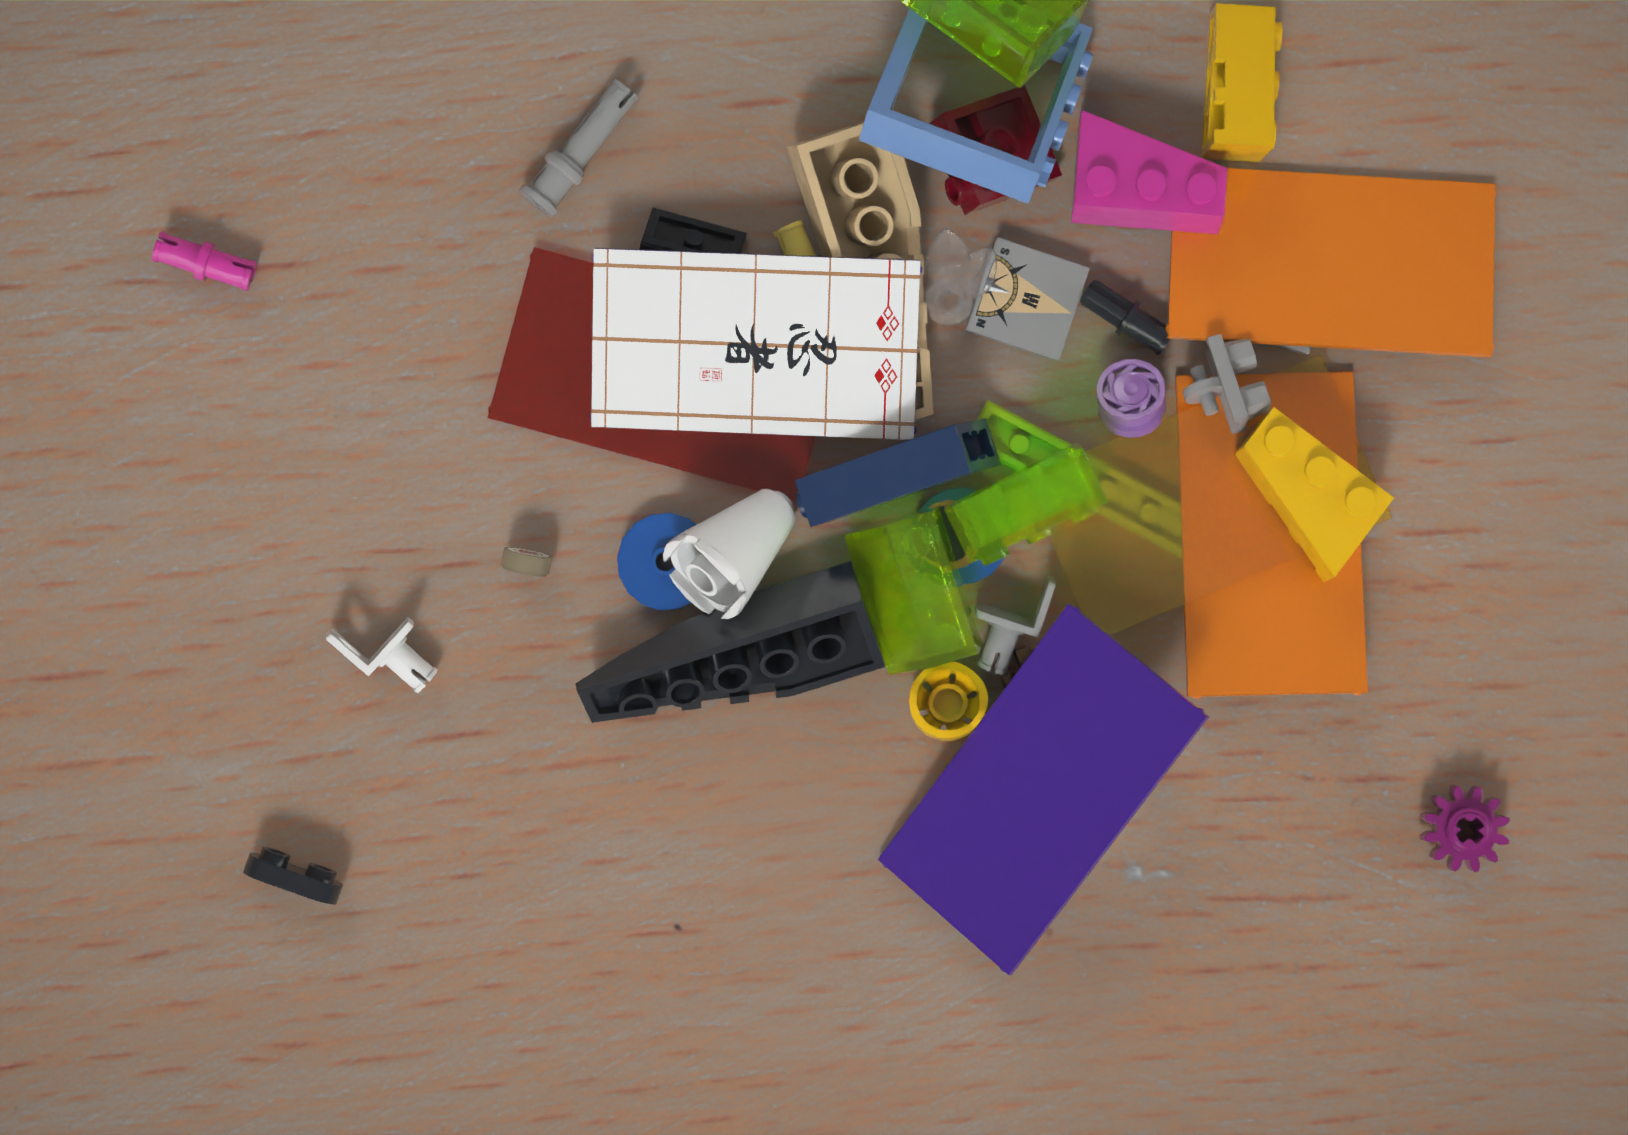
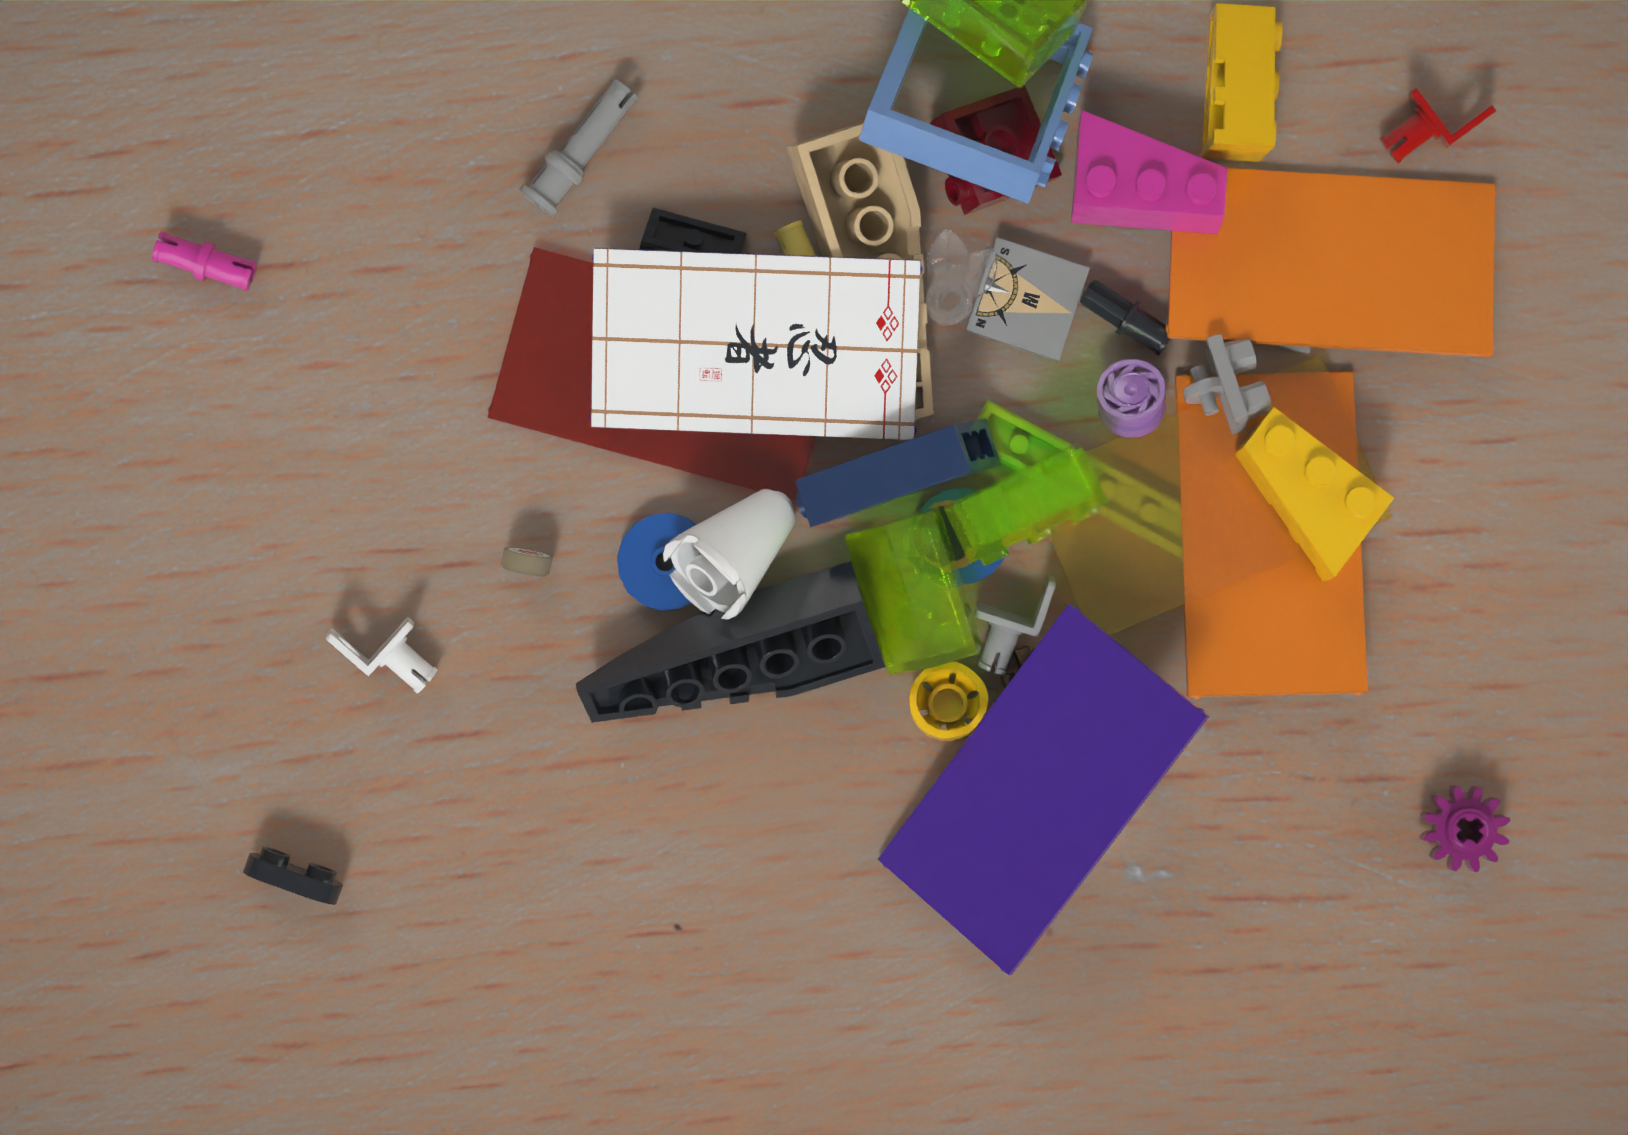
none -> red bracket [1379,88,1497,164]

